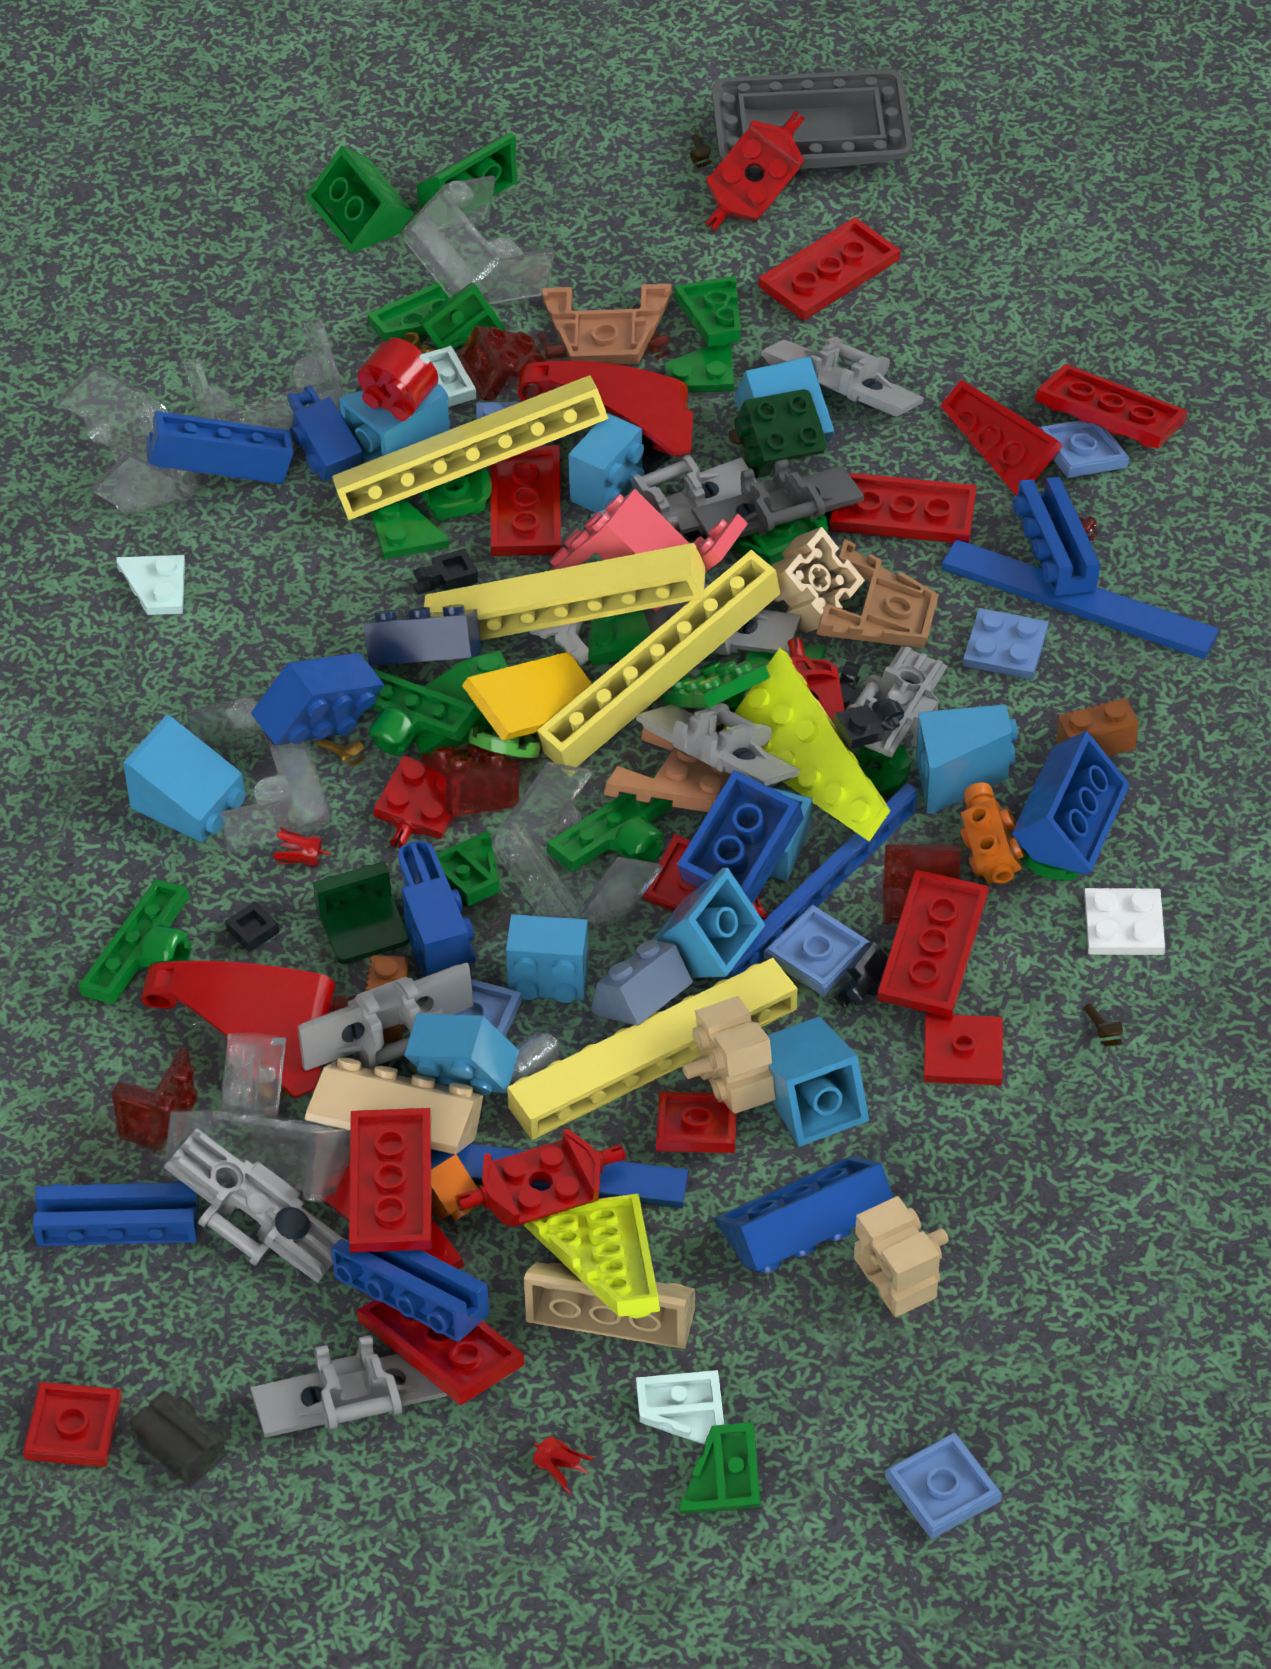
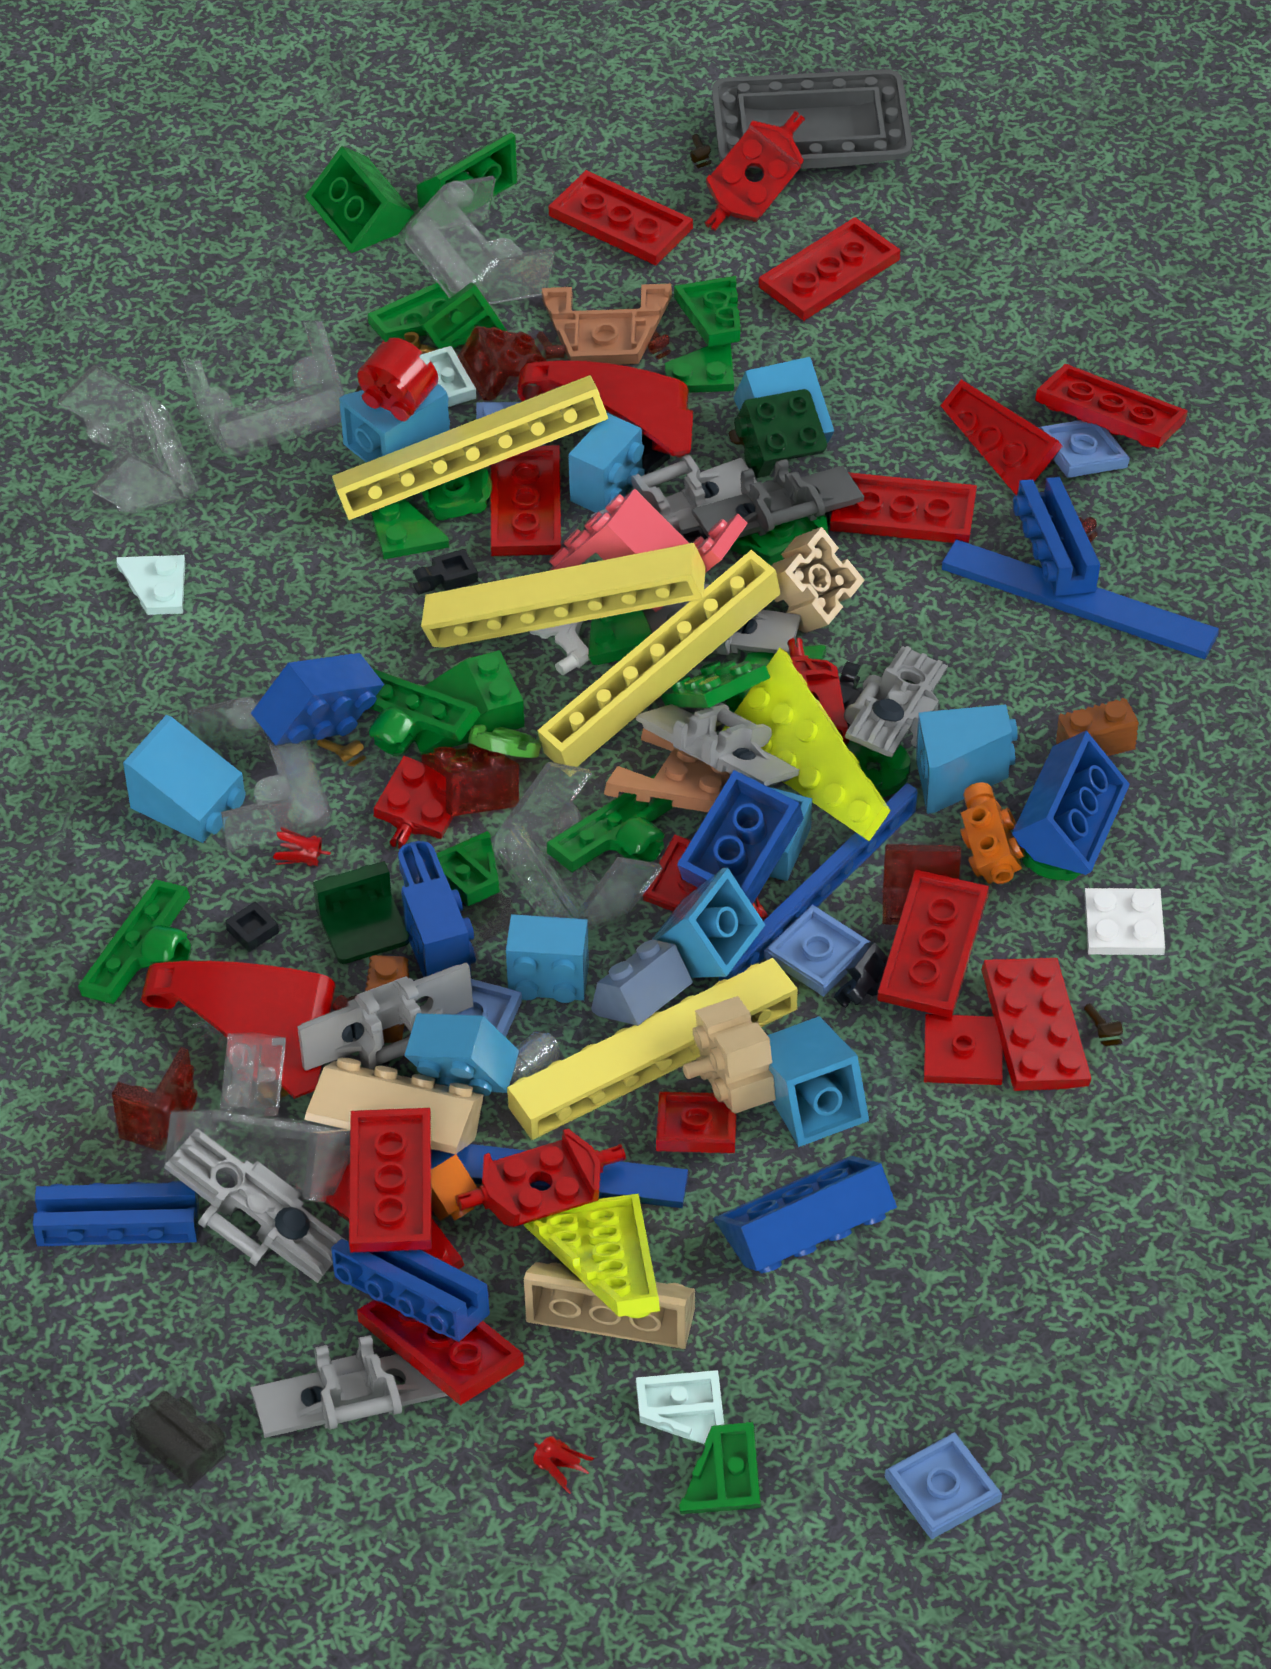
red plate [23,1382,122,1467] -> none
blue brick [146,411,293,484] -> none
blue brick [287,385,363,481] -> none
dark blue brick [363,604,482,666] -> none
yellow tile [462,652,592,741] -> none
light grey piece [761,337,924,417] -> none
medium nougat wing [816,539,939,648] -> none
black plate [833,701,904,750] -> none
tan brick [854,1196,949,1317] -> none
medium blue plate [963,608,1049,680] -> none
none -> red plate [548,170,693,266]
none -> red plate [981,958,1092,1091]

